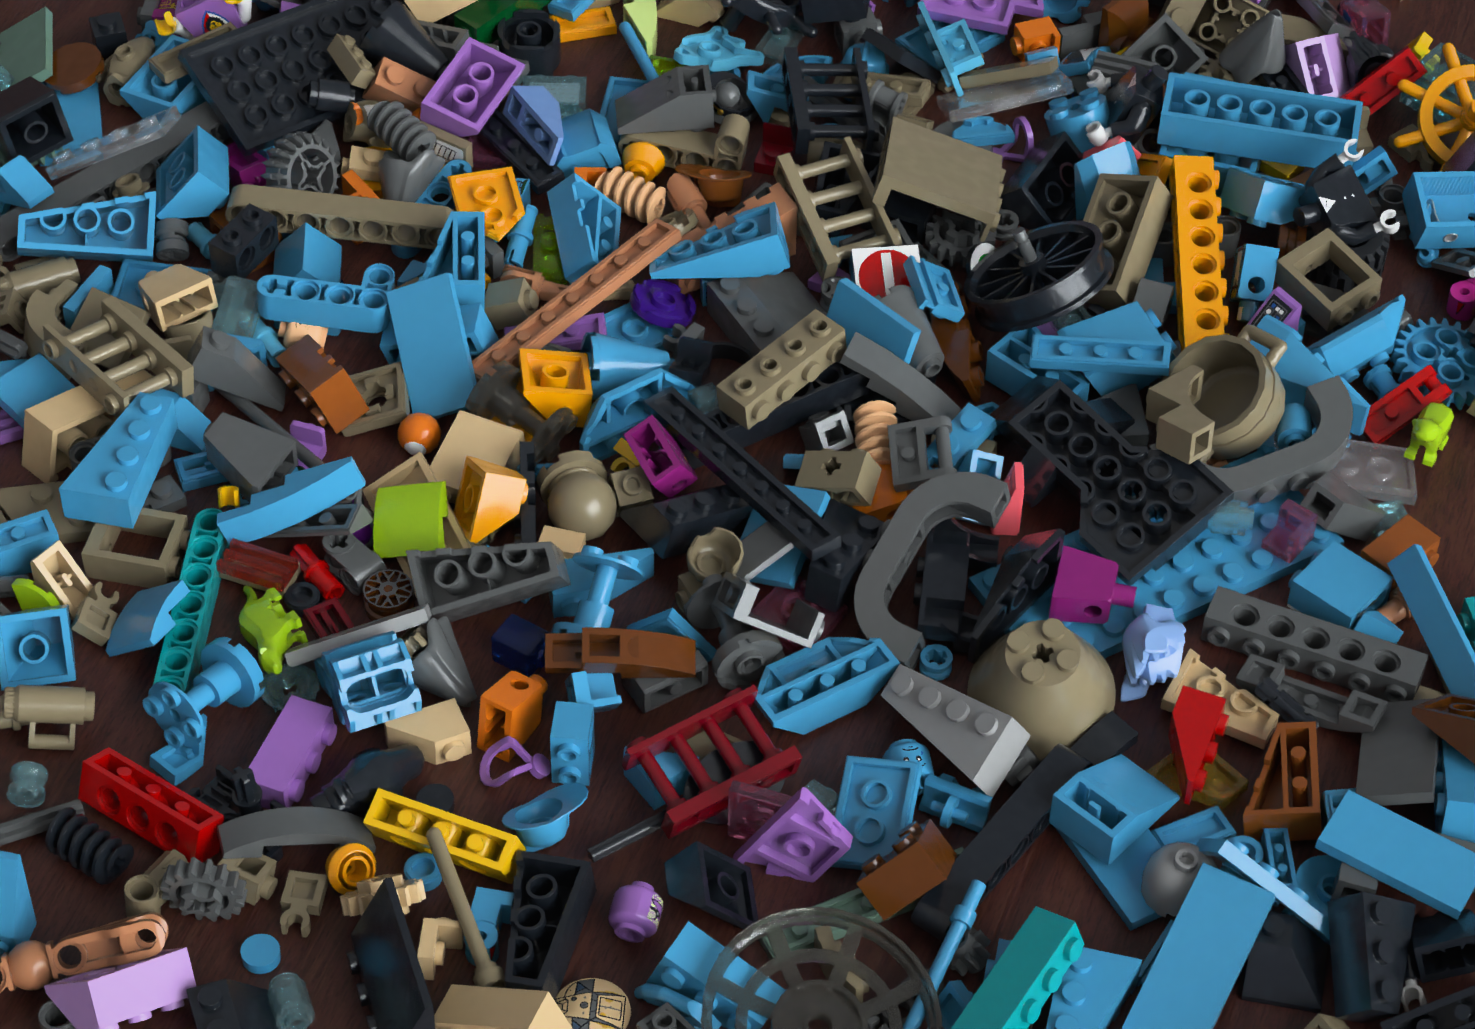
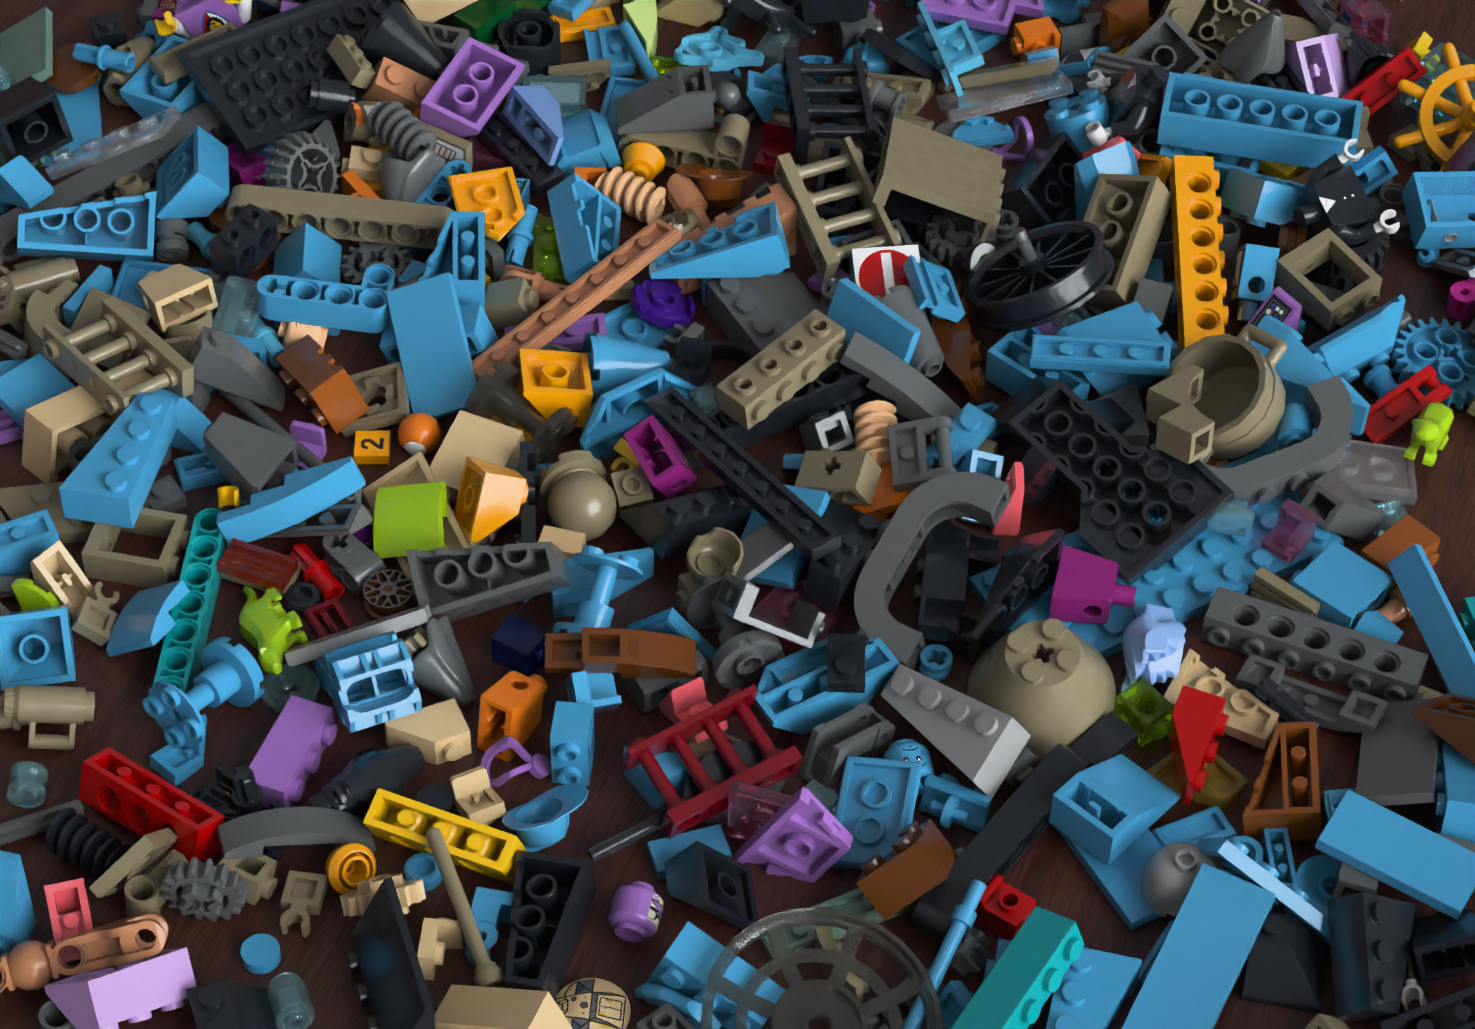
none -> coral slope [44,878,93,962]
none -> dark azure axle [72,43,136,73]
none -> dark tan tile [89,828,178,898]
none -> dark grey gear [340,241,413,288]
none -> light orange tile [354,430,391,464]
none -> tan bracket [449,766,507,825]
none -> dark tan tile [548,58,611,93]
none -> dark azure plate [584,25,636,77]
none -> dark azure tile [647,824,732,880]
none -> coral slope [659,677,728,744]
none -> dark grey piece [799,702,895,797]
none -> black slope [827,629,866,693]
none -> red brick [974,874,1037,940]
none -> clear neon green brick [1114,678,1174,747]
none -> dark tan tile [1249,567,1320,618]

